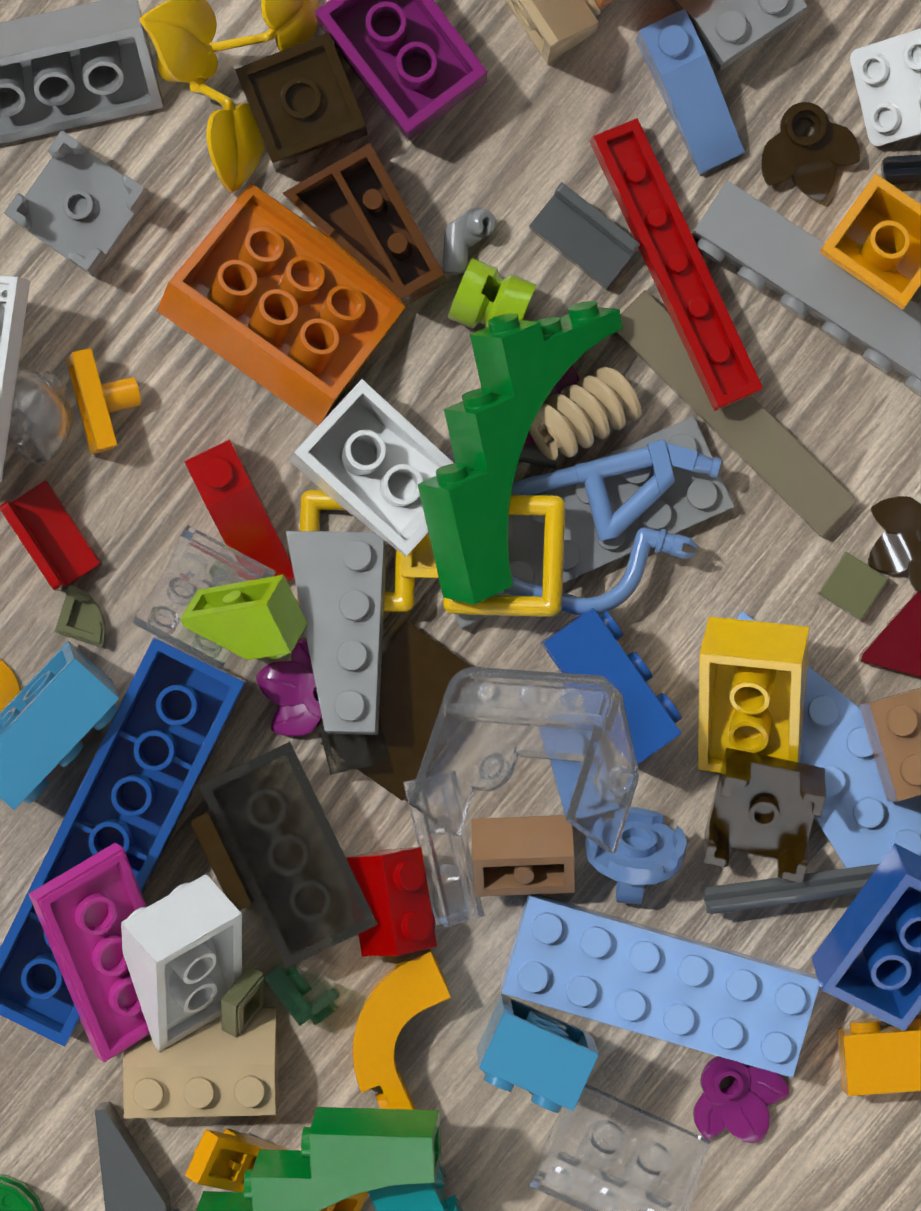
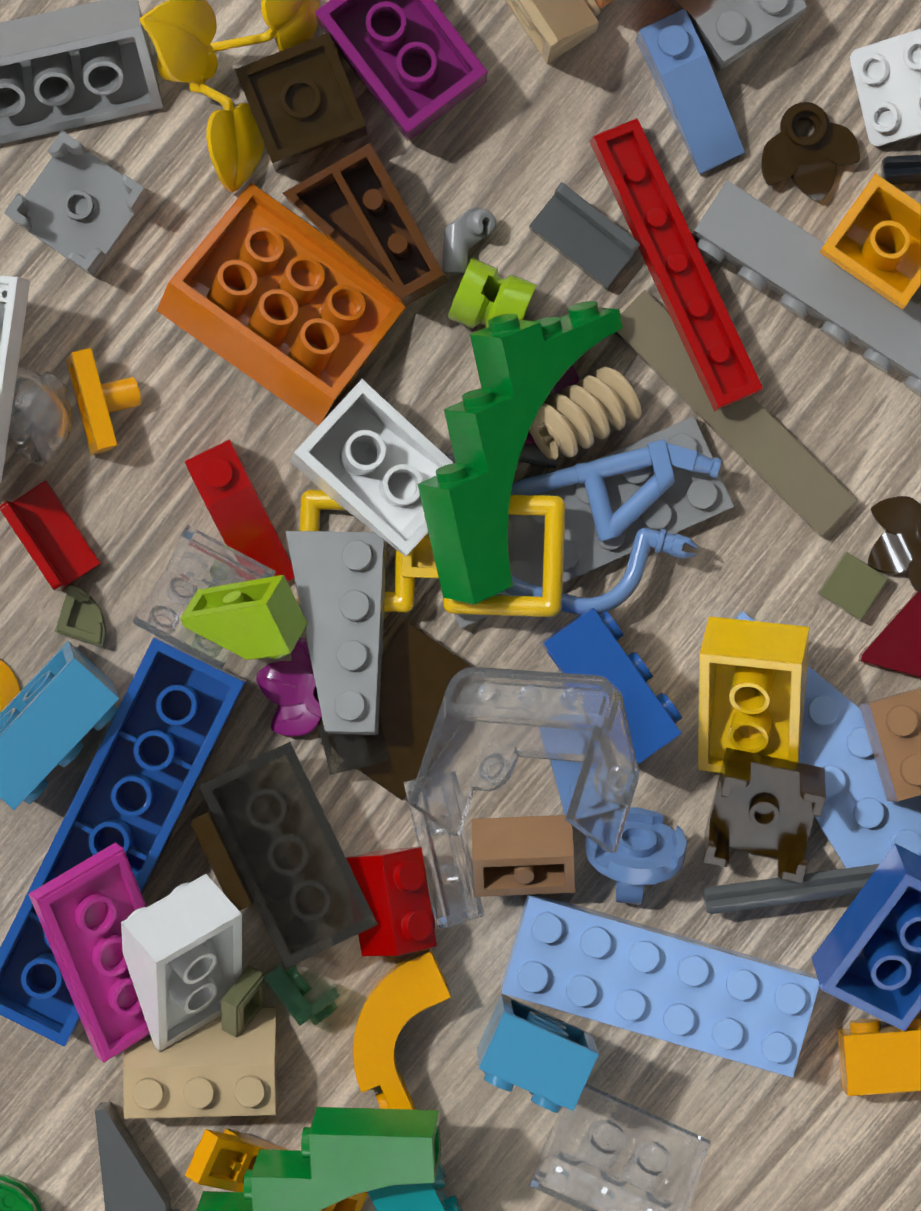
magenta plate [693,1056,790,1143] -> none

